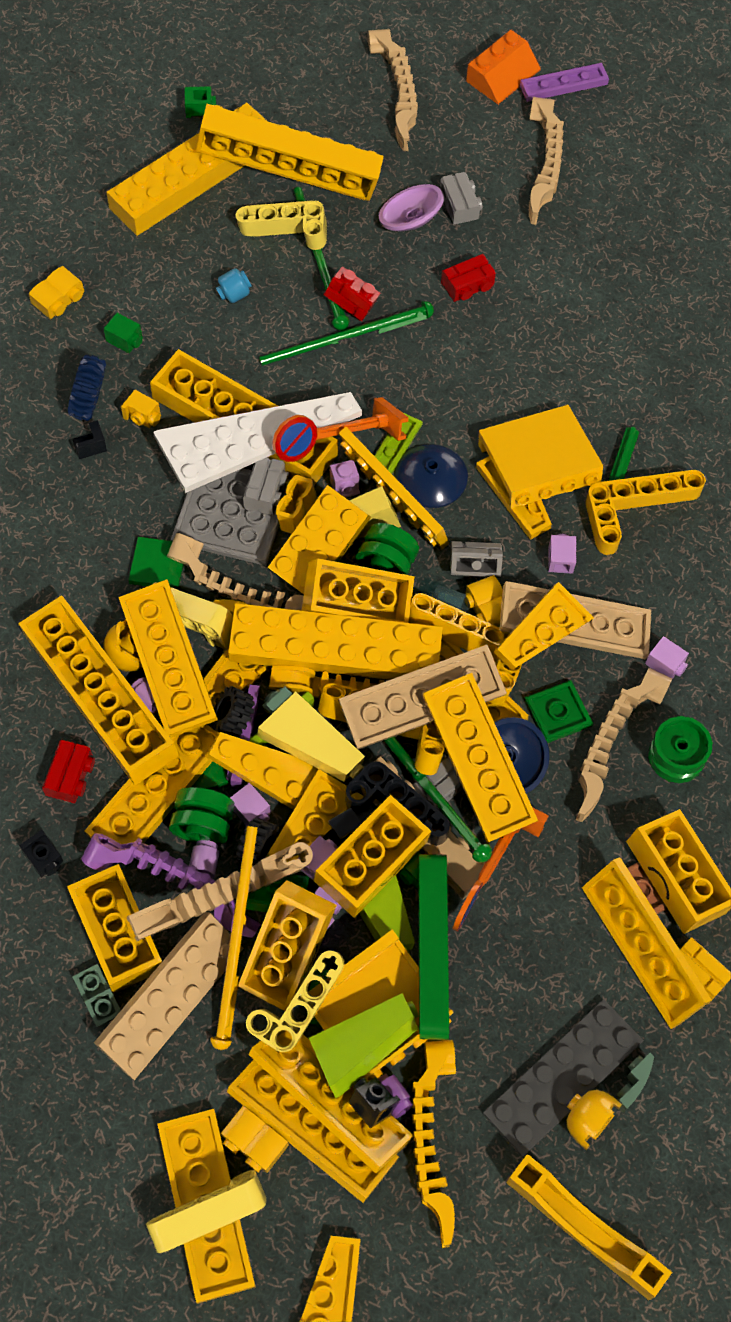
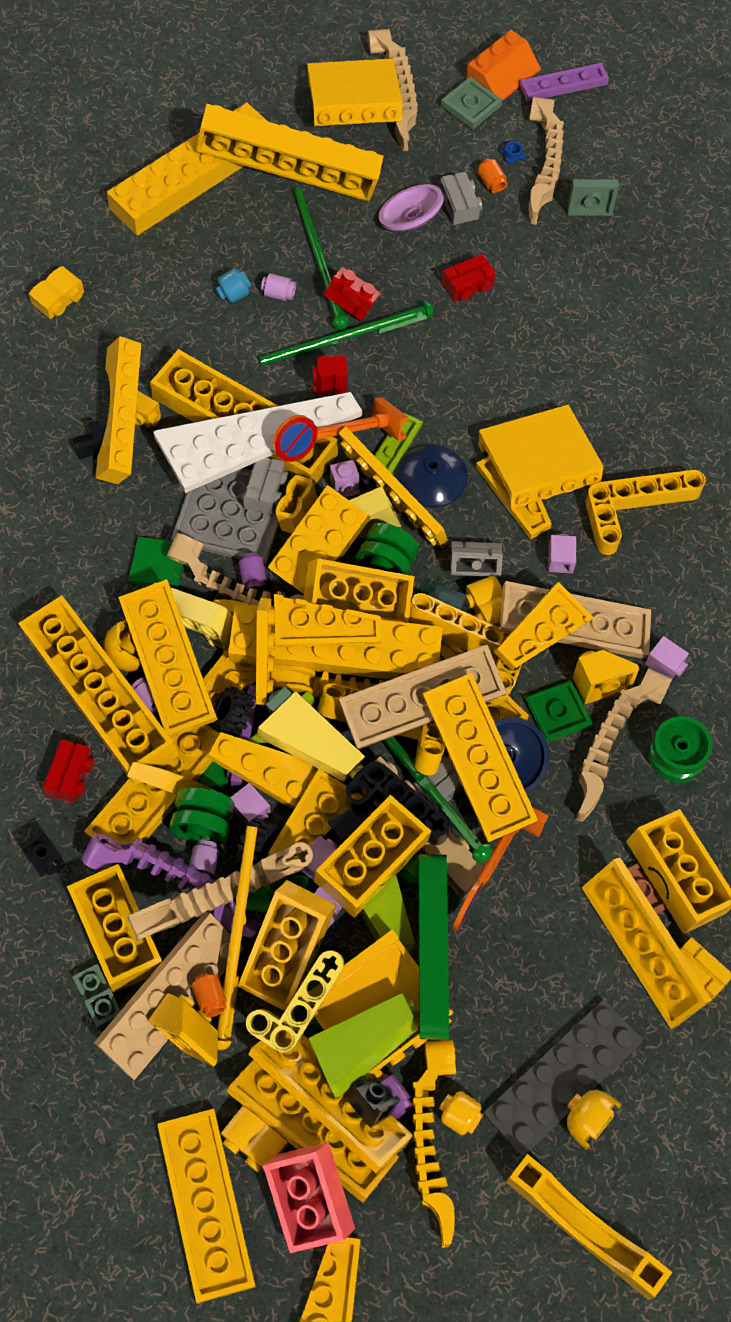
dark blue gear [68,355,106,421] -> none
green brick [104,313,143,353] -> none
light yellow beam [146,1170,266,1253] -> none
green brick [185,86,216,118] -> none
light yellow beam [236,201,327,250] -> none
green axle [608,426,639,481] -> none
sand green slope [617,1053,654,1113] -> none
none -> yellow arch [96,336,141,484]
none -> yellow sticker [127,762,215,794]
none -> yellow slope [148,993,218,1067]
none -> orange brick [191,972,227,1017]
none -> medium lavender brick [239,553,267,592]
none -> yellow plate [256,598,276,705]
none -> lavender brick [261,273,296,301]
none -> coral brick [263,1142,355,1253]
none -> yellow wing [274,594,382,647]
none -> yellow panel [307,59,403,126]
none -> red brick [313,355,348,398]
none -> yellow head [439,1091,484,1135]
none -> sand green plate [441,77,502,129]
none -> orange brick [477,159,508,194]
none -> blue plate [500,141,526,164]
none -> sand green plate [567,179,619,216]
none -> yellow slope [572,650,639,705]

